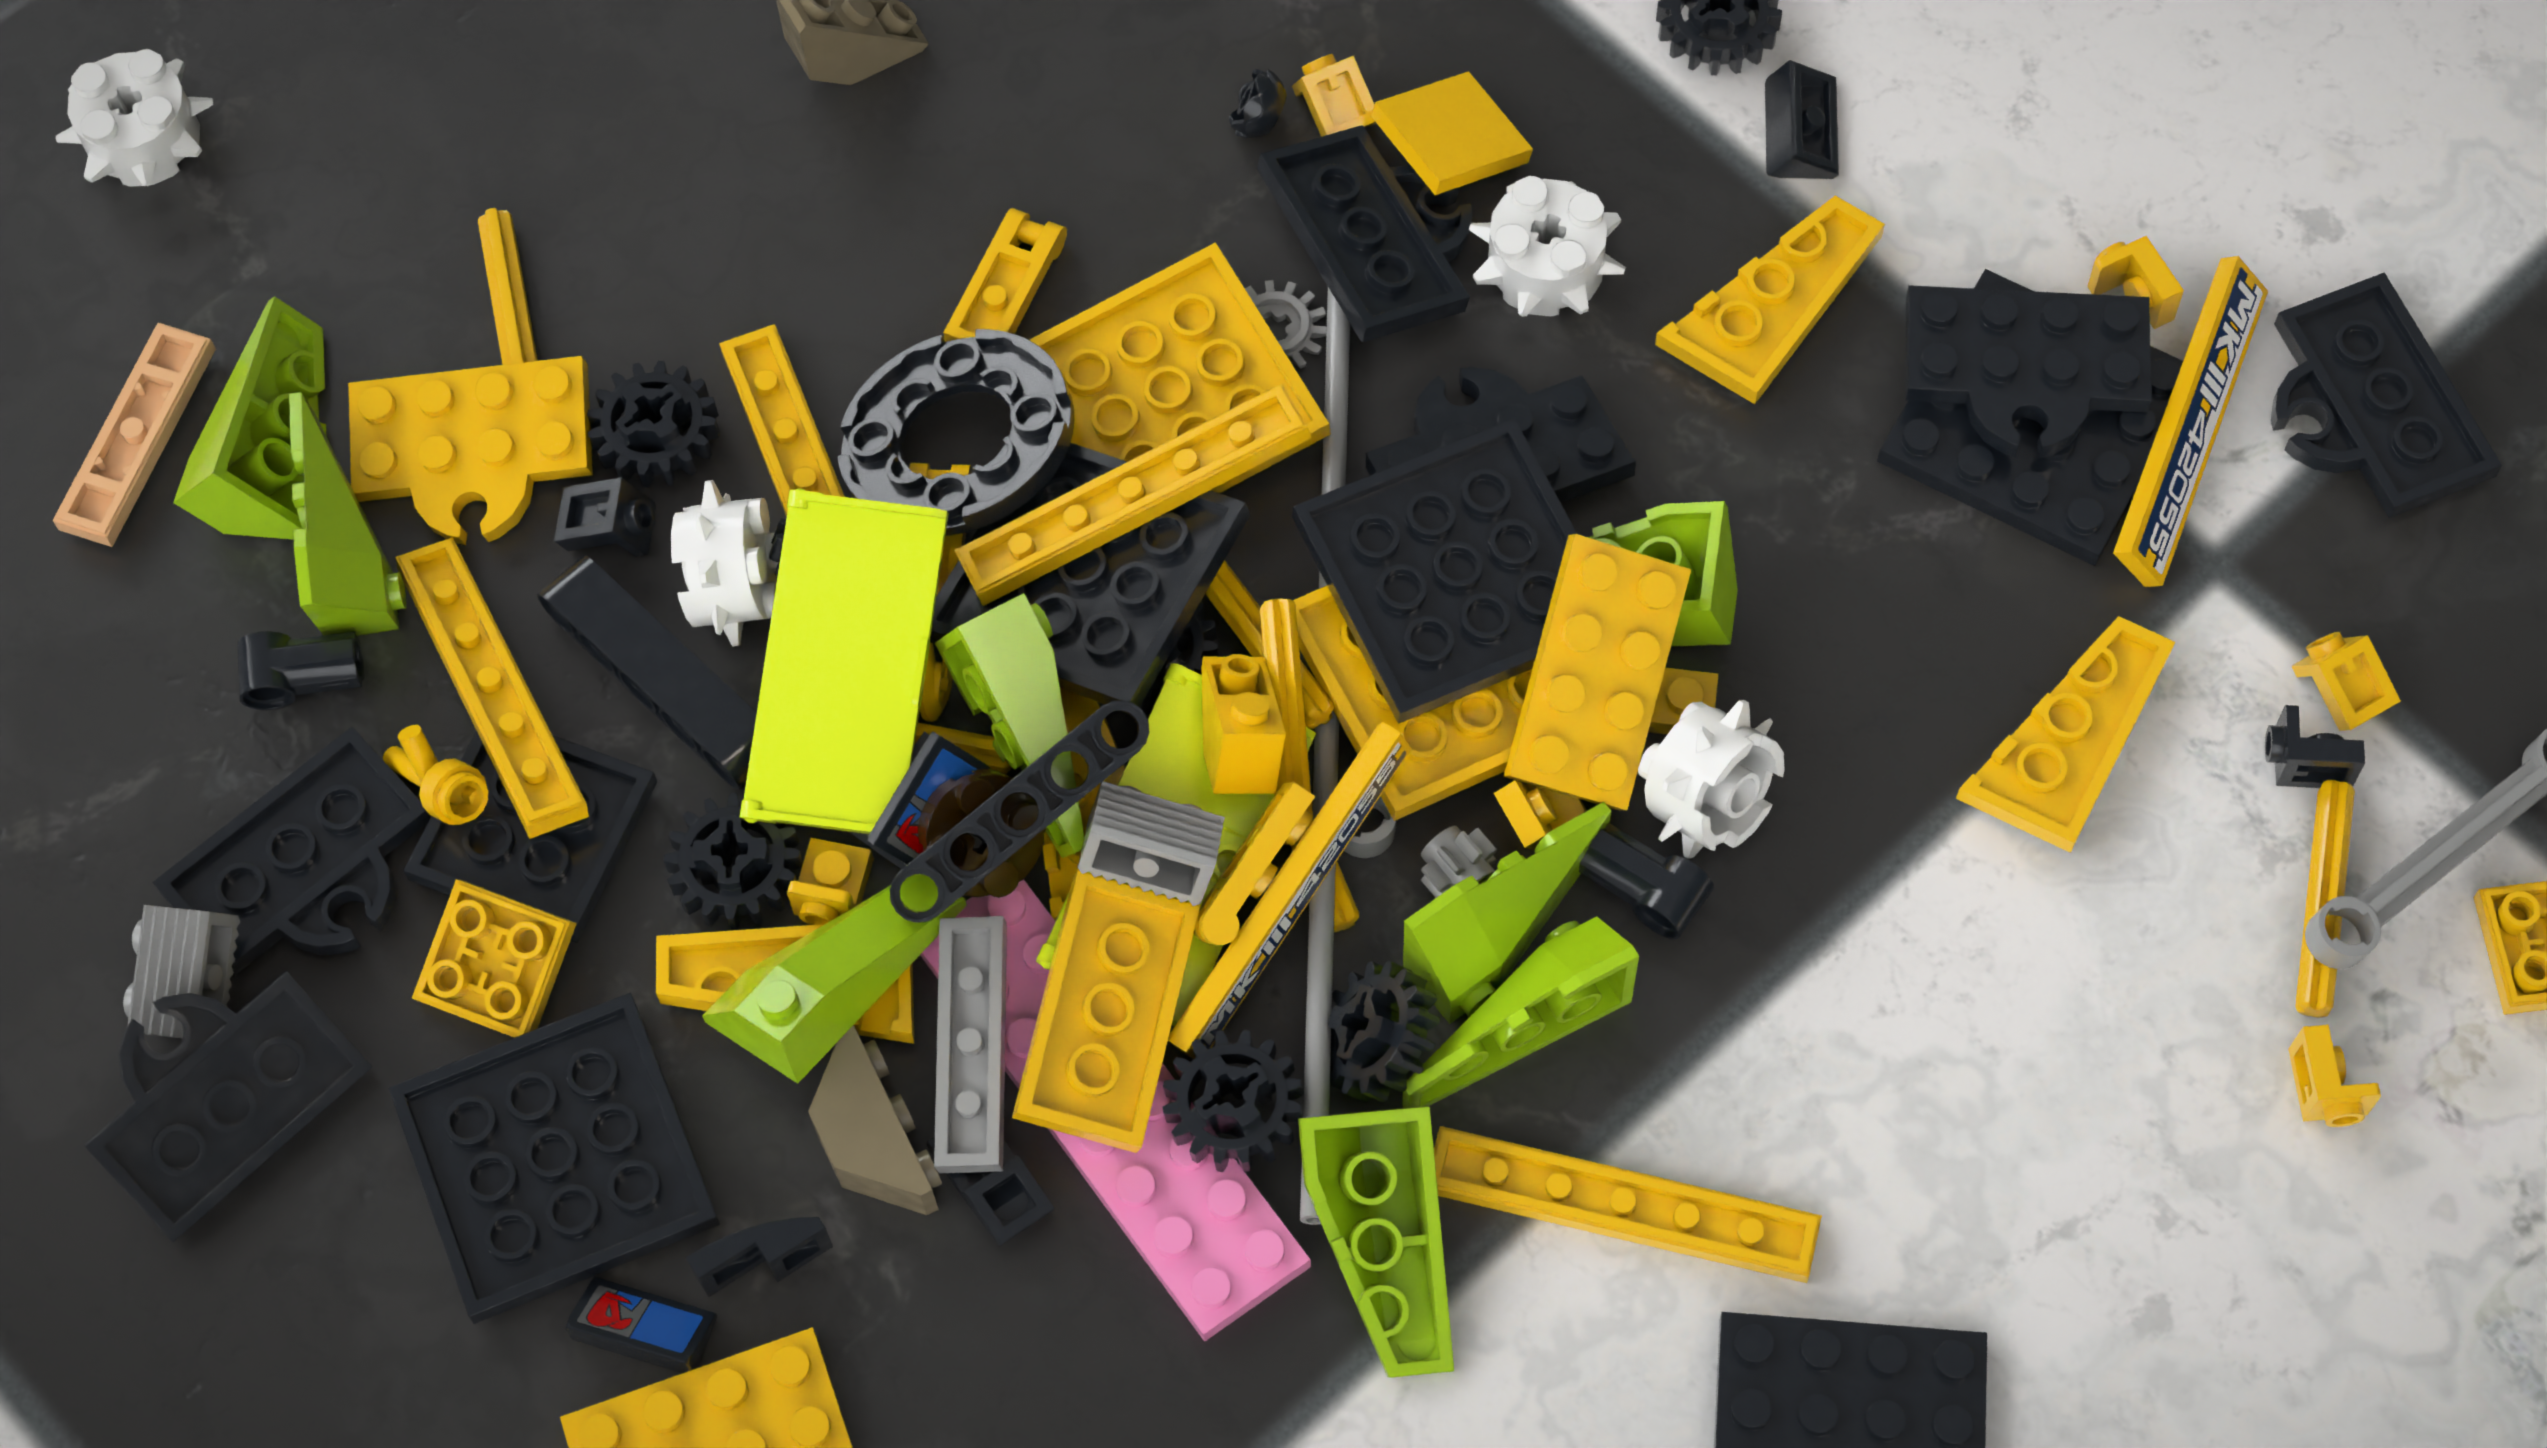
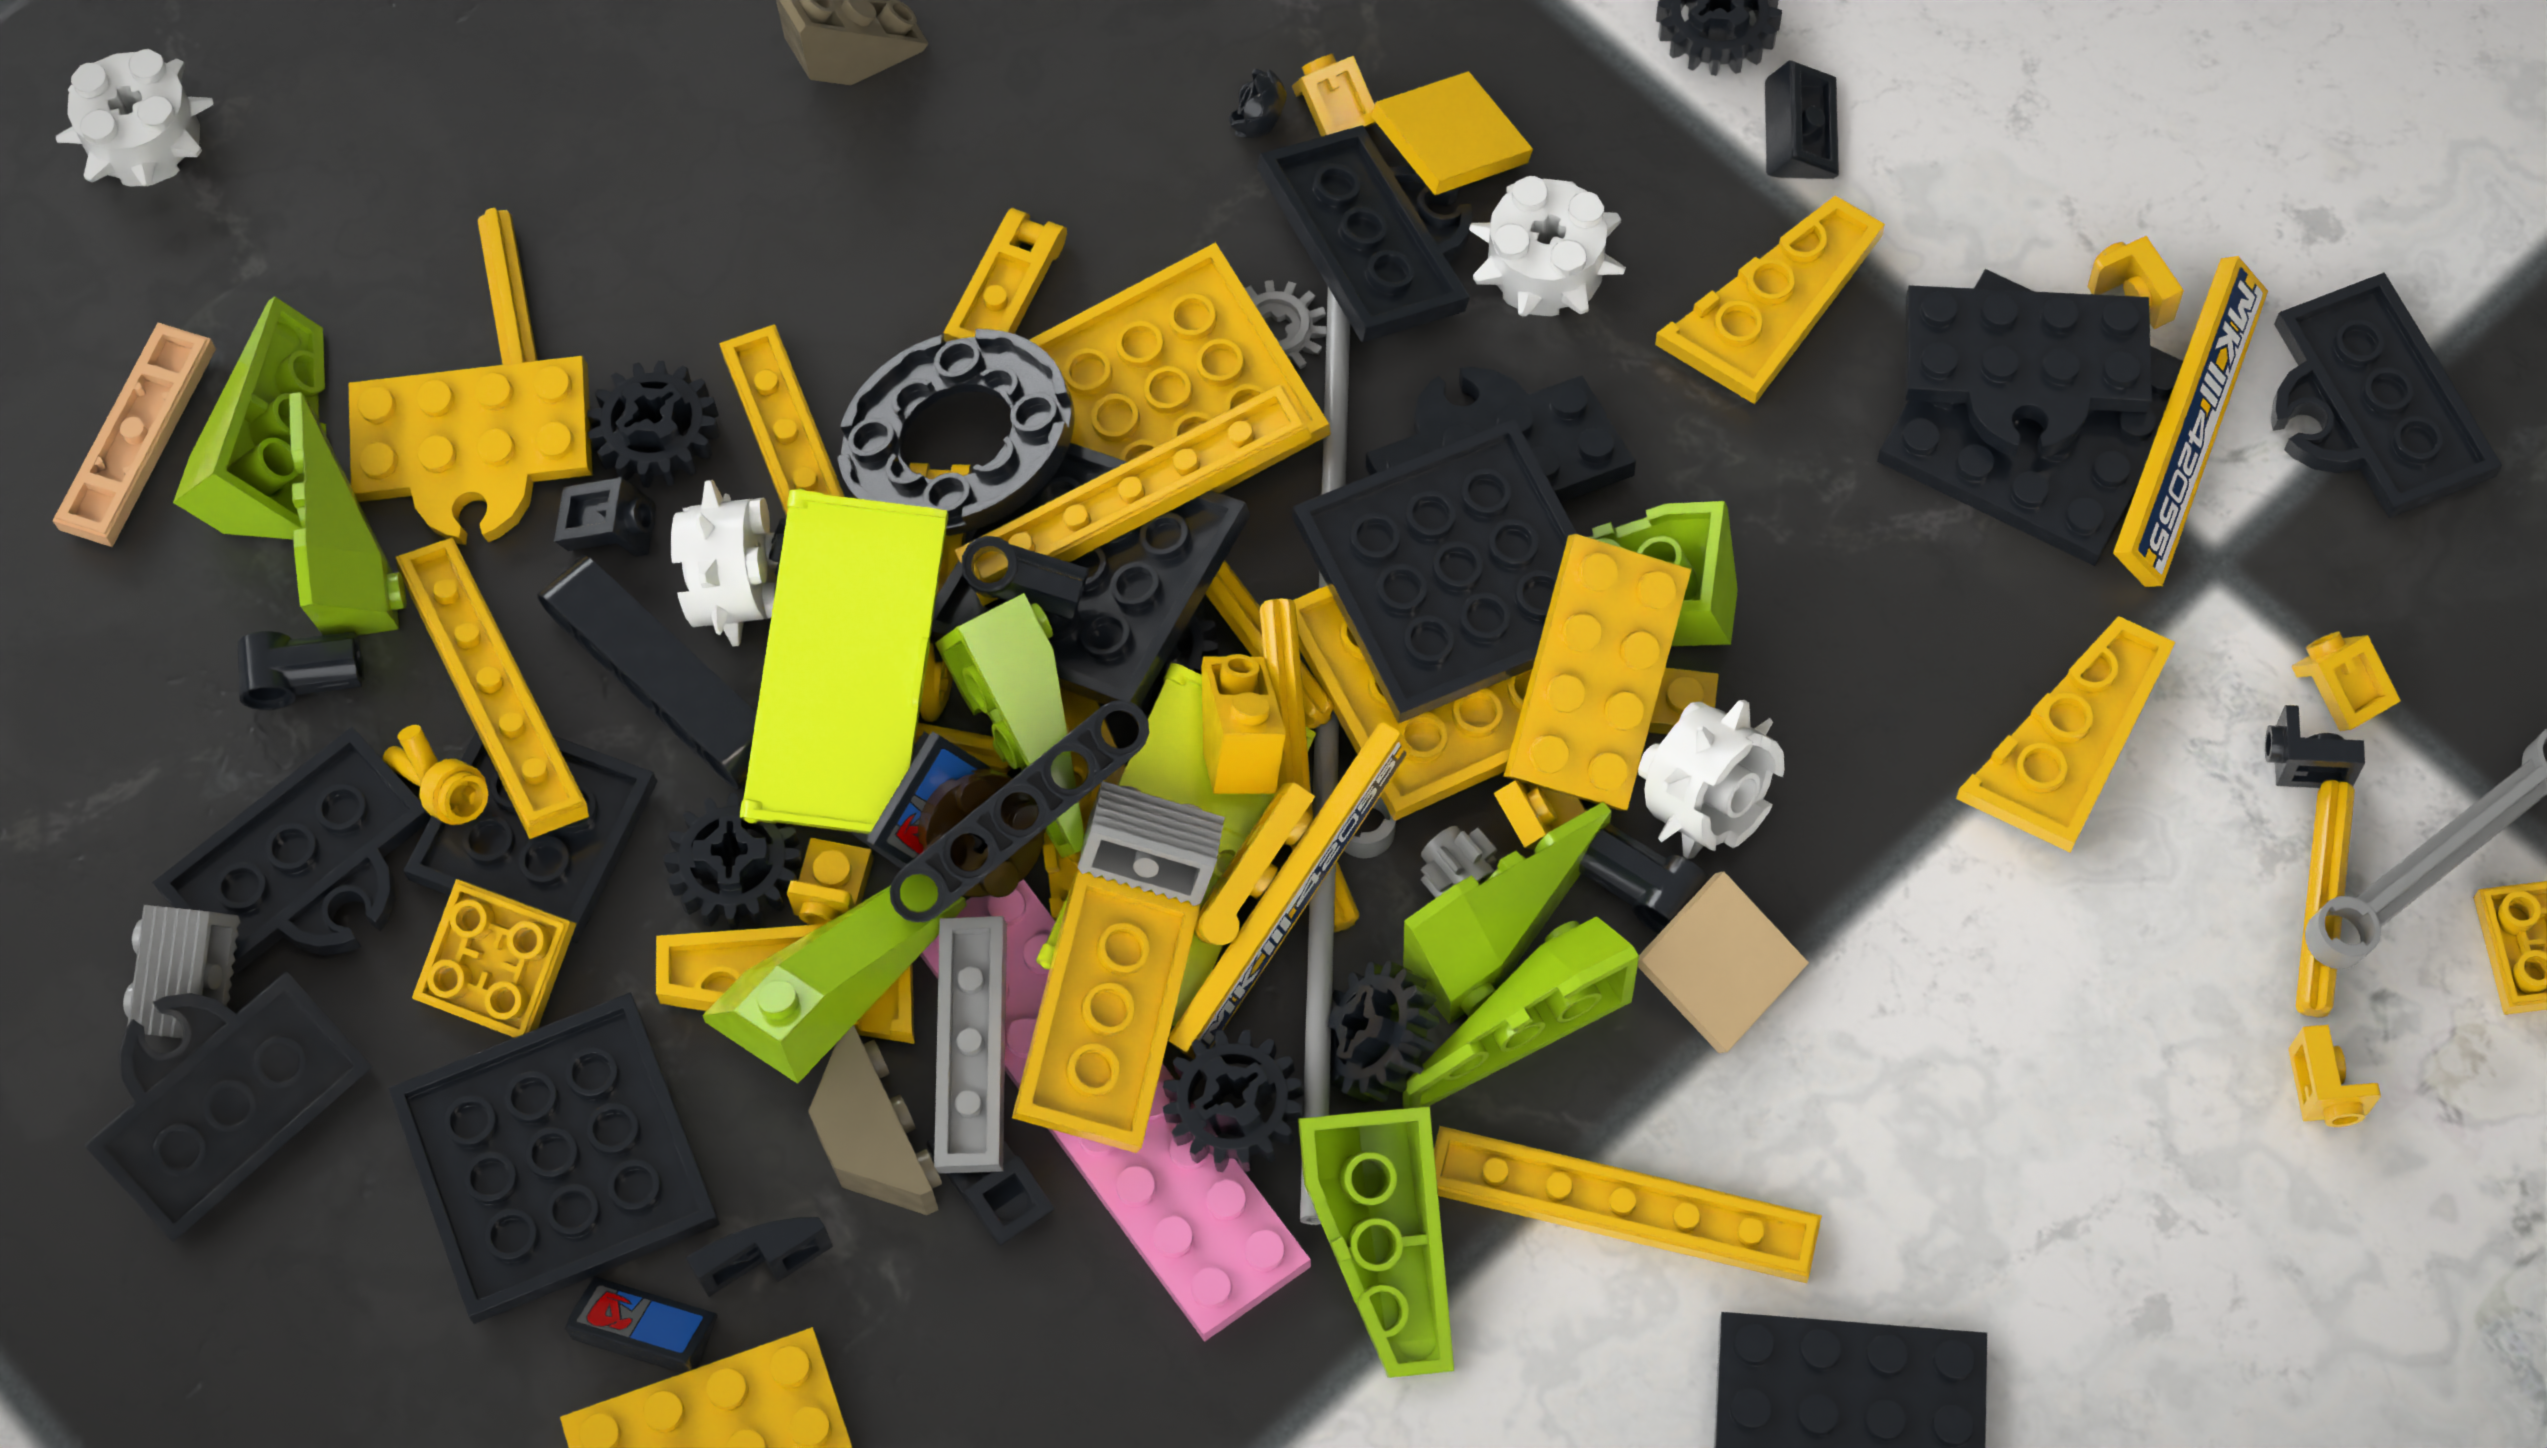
none -> black piece [961,536,1089,621]
none -> tan tile [1638,871,1809,1053]

